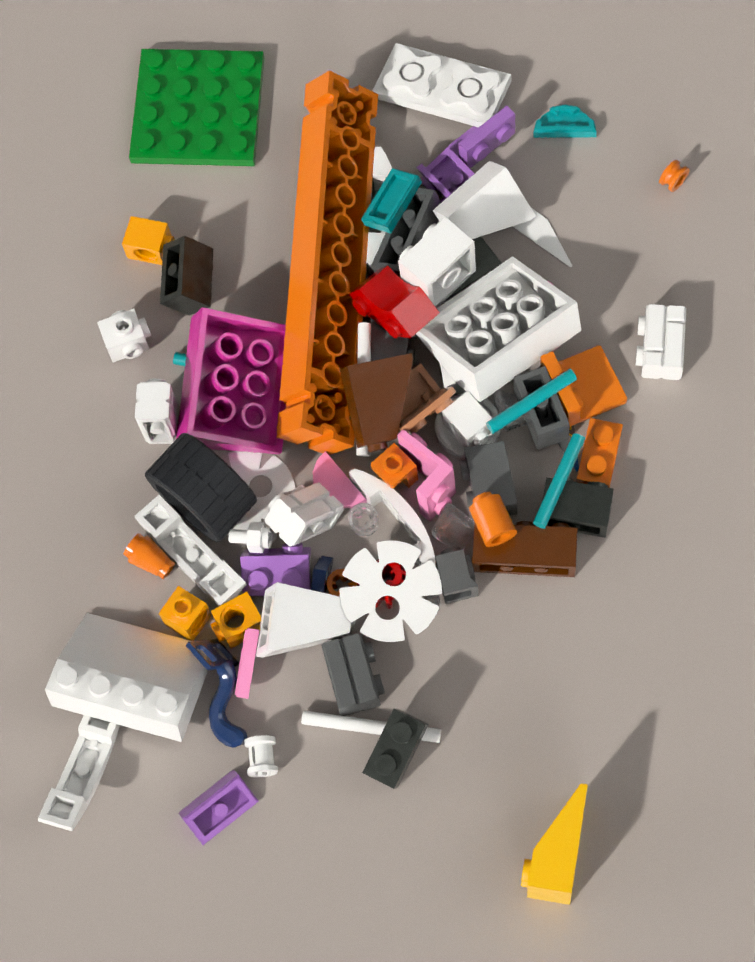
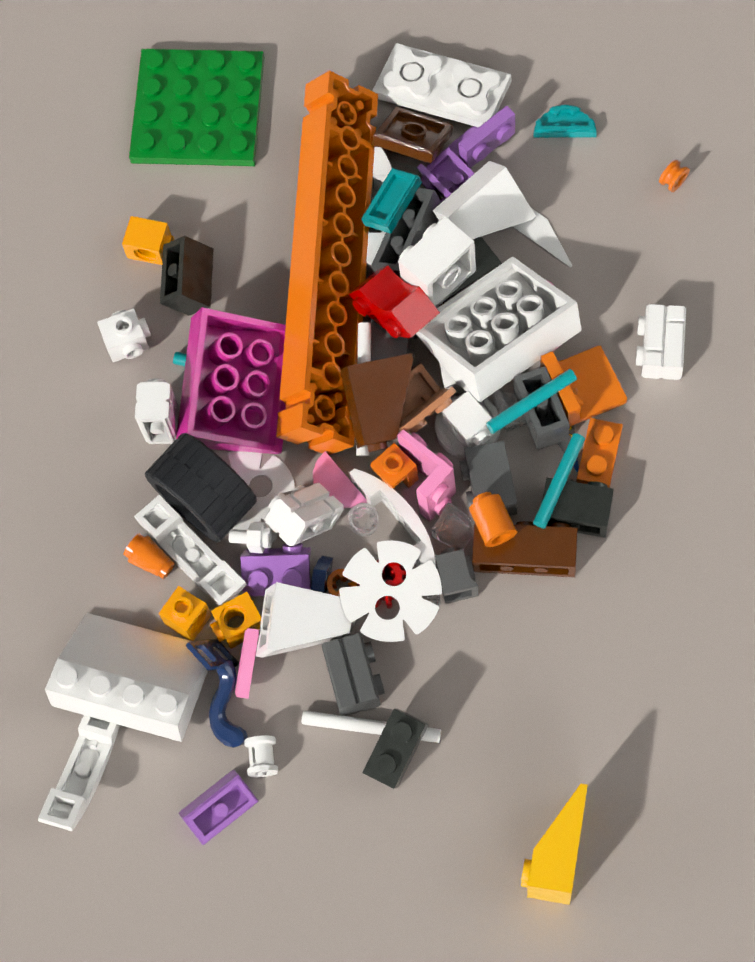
none -> reddish brown tile [372,107,454,164]

